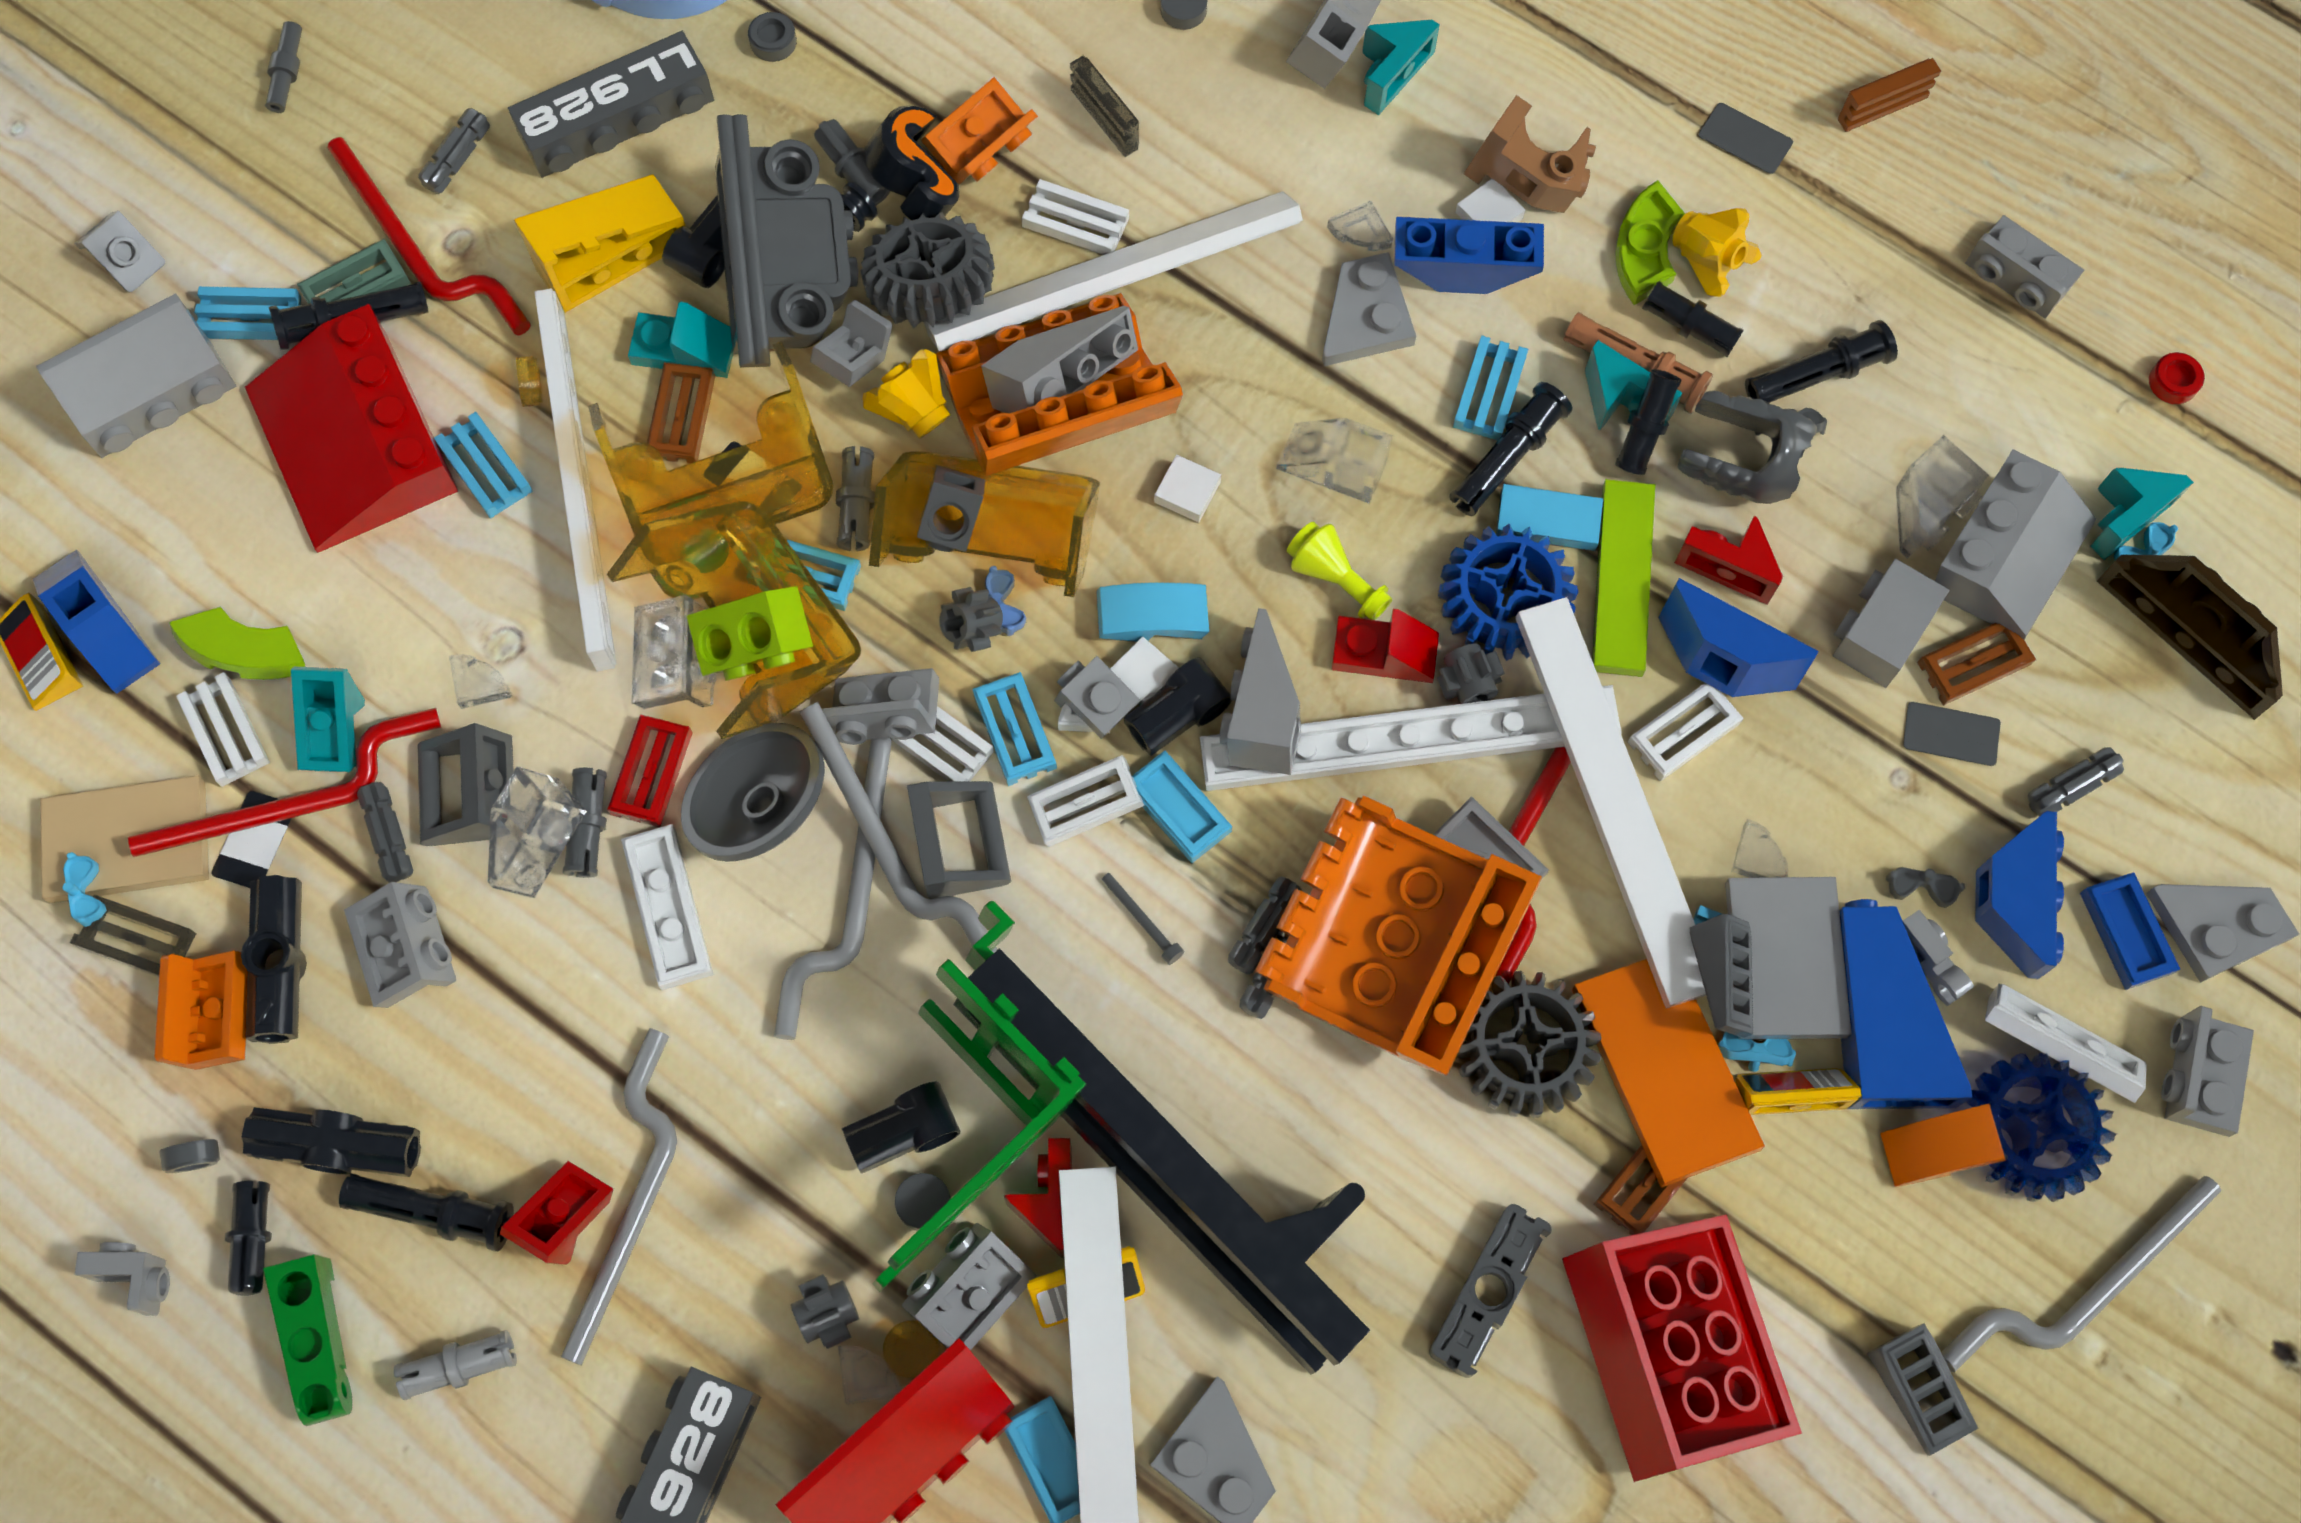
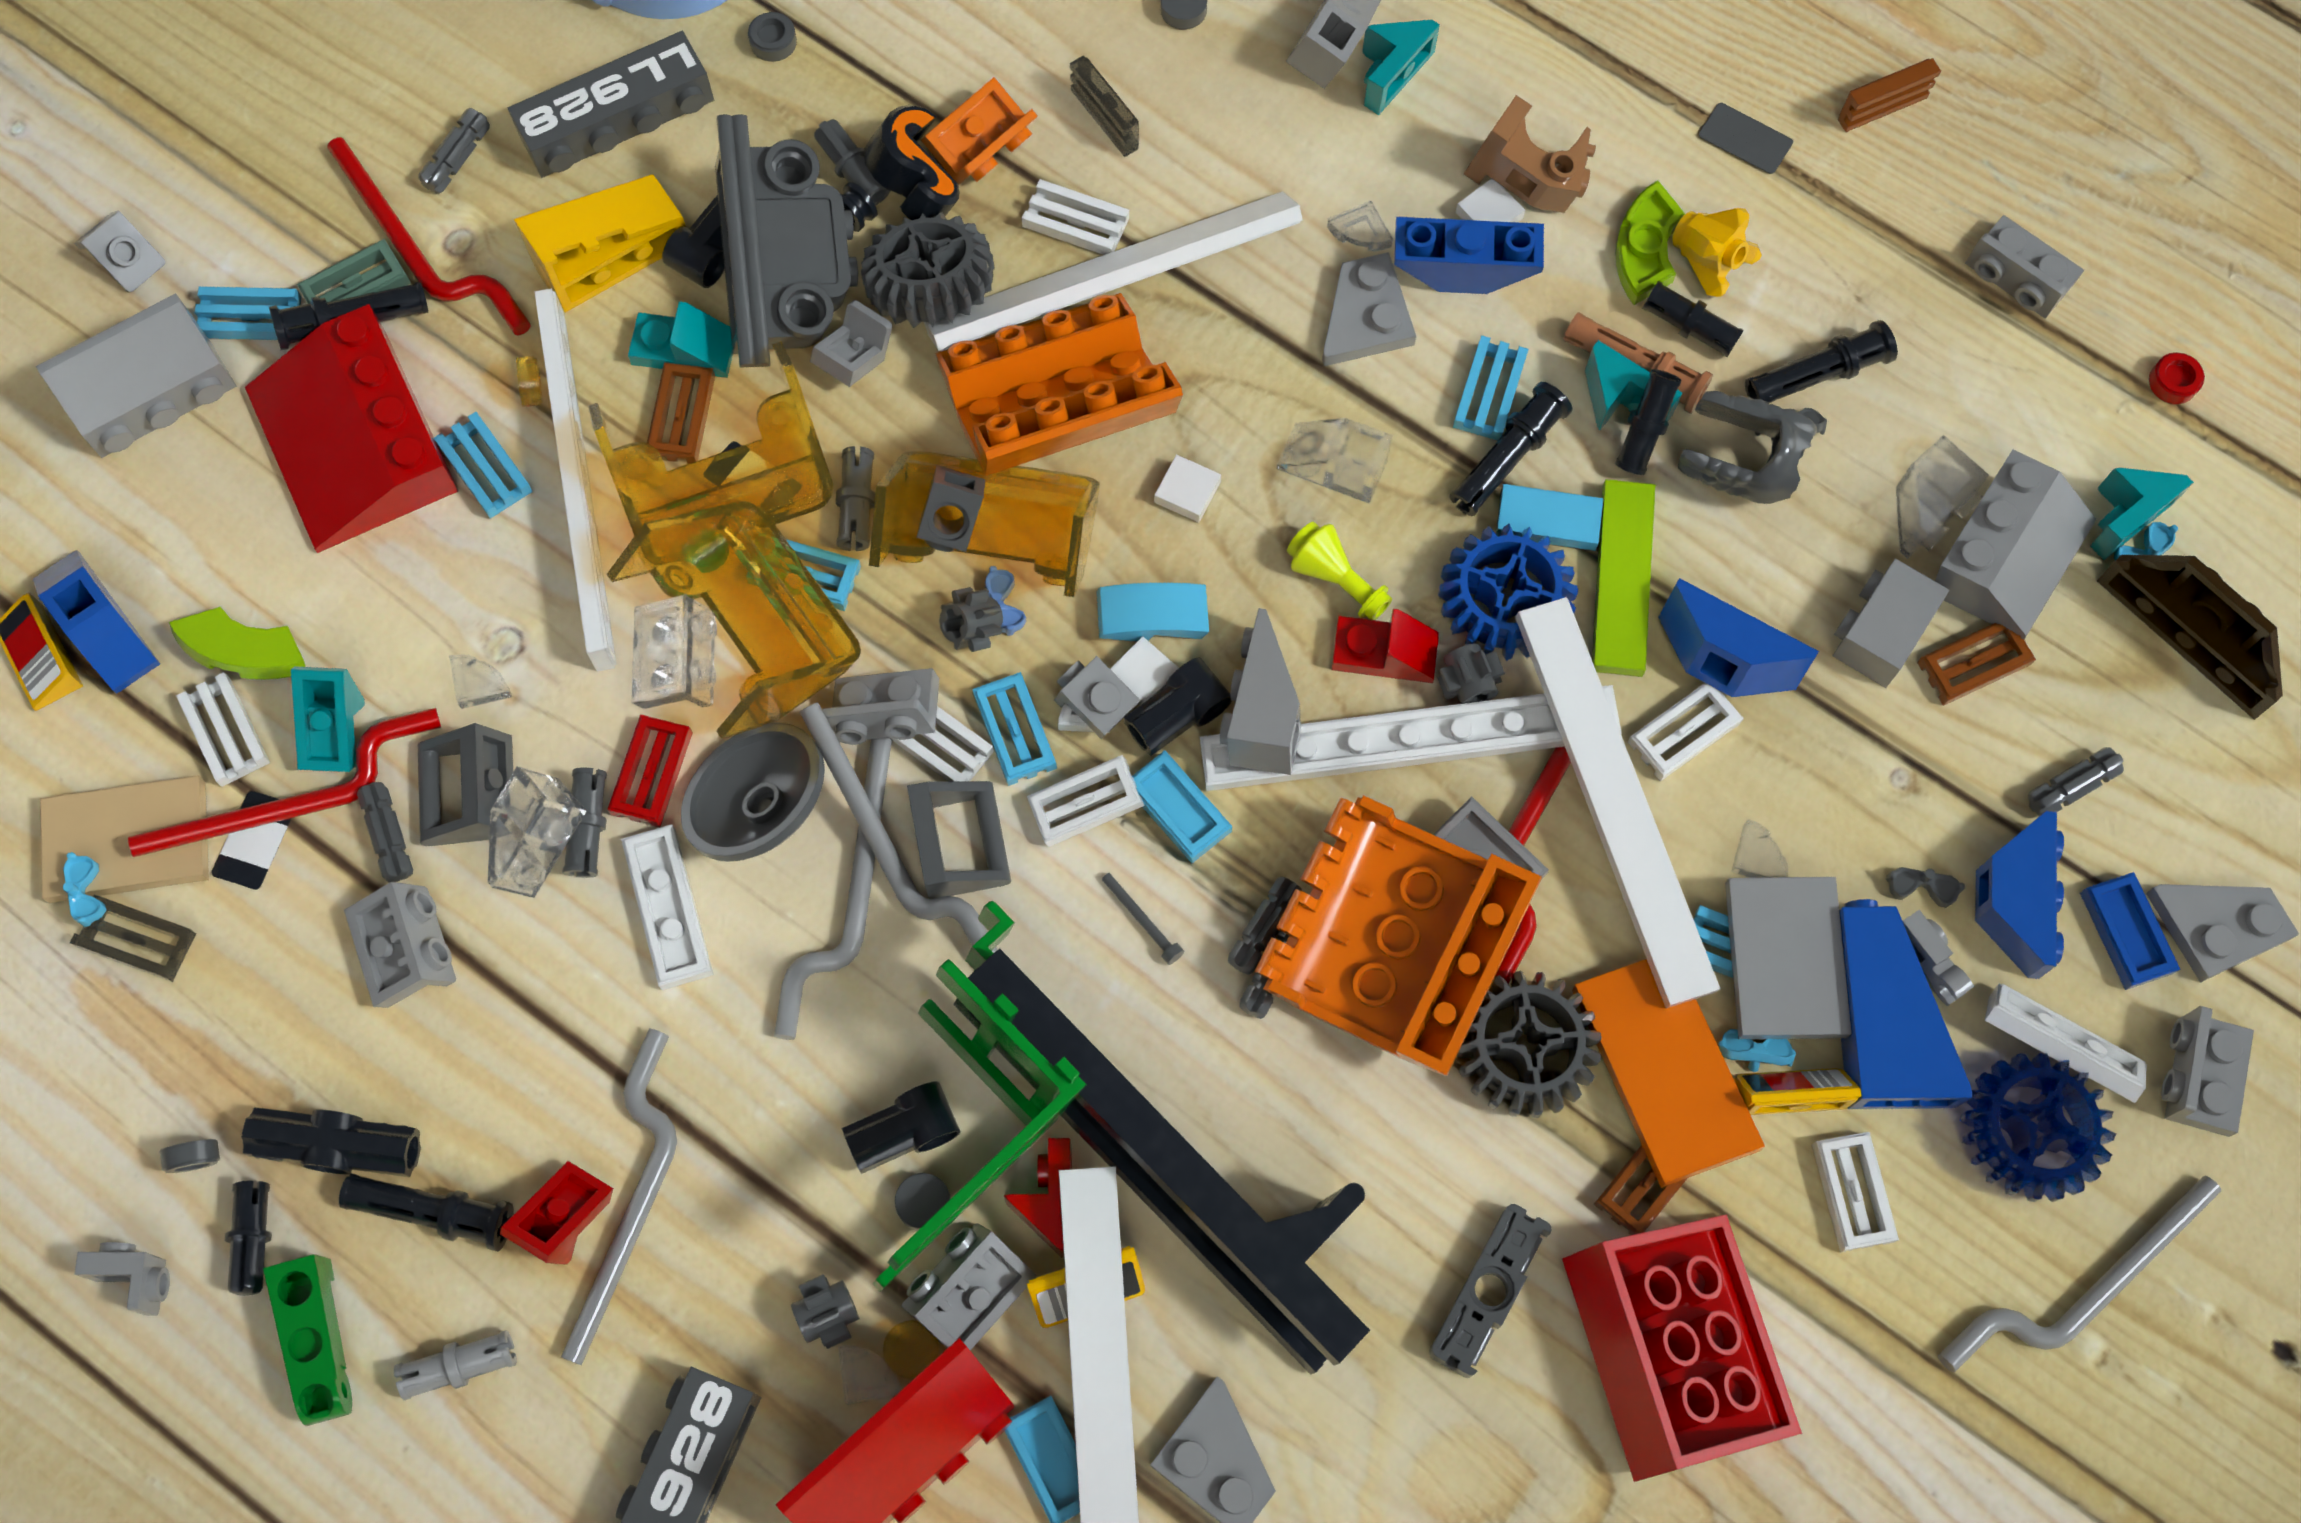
orange bracket [154,950,248,1070] -> none
black piece [241,875,307,1044] -> none
dark grey bar [265,21,302,113] -> none
lime brick [686,586,813,681] -> none
yellow rock [862,349,951,439] -> none
light grey slope [981,306,1138,413] -> none
red slope [1674,516,1783,605] -> none
dark grey slope [1689,914,1753,1038] -> none
dark grey slope [1867,1323,1979,1456] -> none
orange slope [1880,1104,2006,1188] -> none
dark grey sticker [1904,702,2001,766] -> none
none -> white tile [1812,1132,1899,1253]

